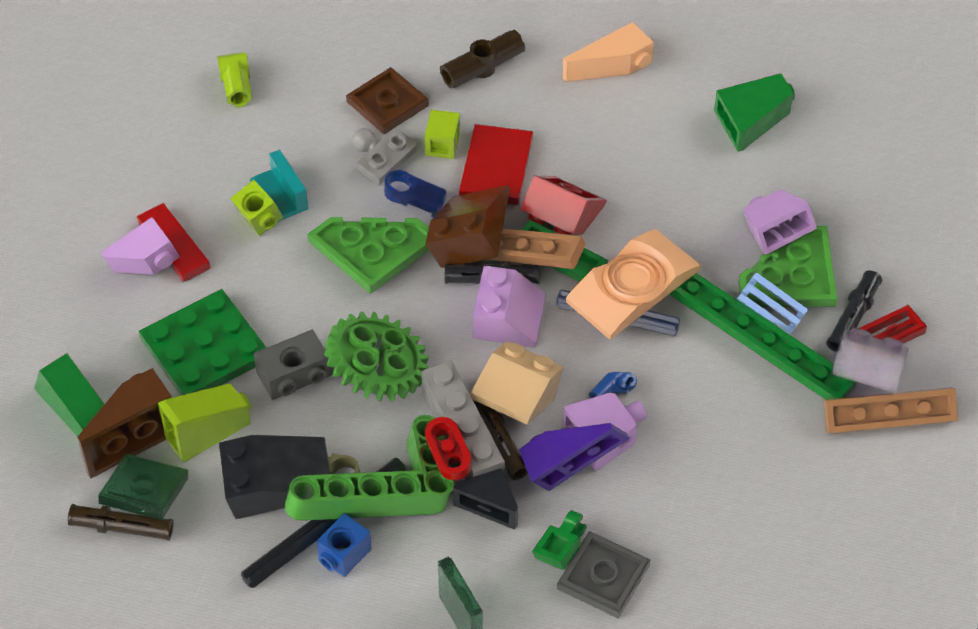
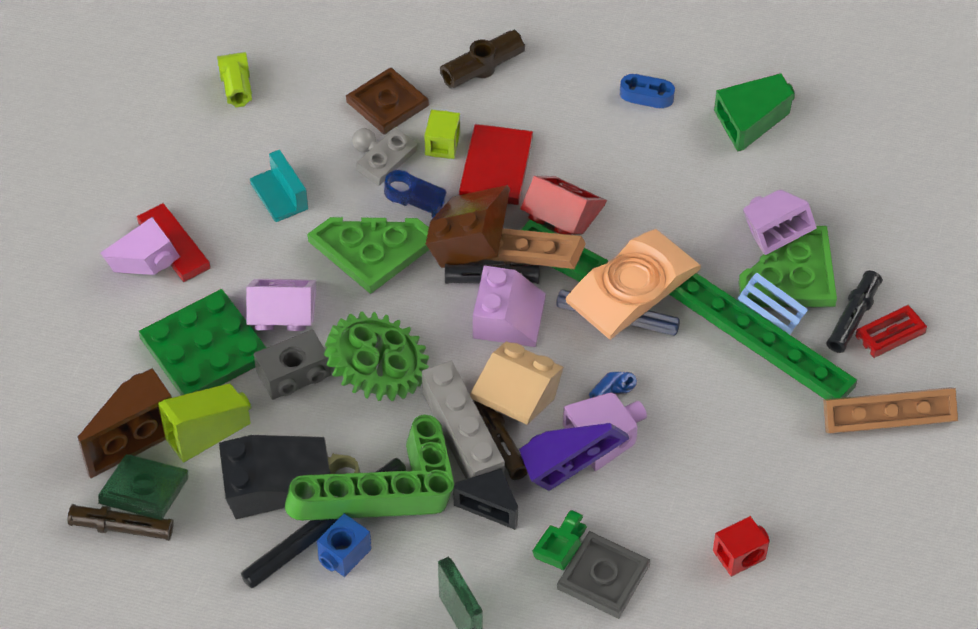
green slope [34,353,104,437] -> none
lime brick [230,180,283,236] -> none
red plate [425,417,472,480] -> none
light nougat slope [563,22,654,82] -> none
slope [831,328,909,393] -> none
none -> lavender slope [246,279,316,331]
none -> blue beam [620,74,675,108]
none -> red brick [713,516,770,577]

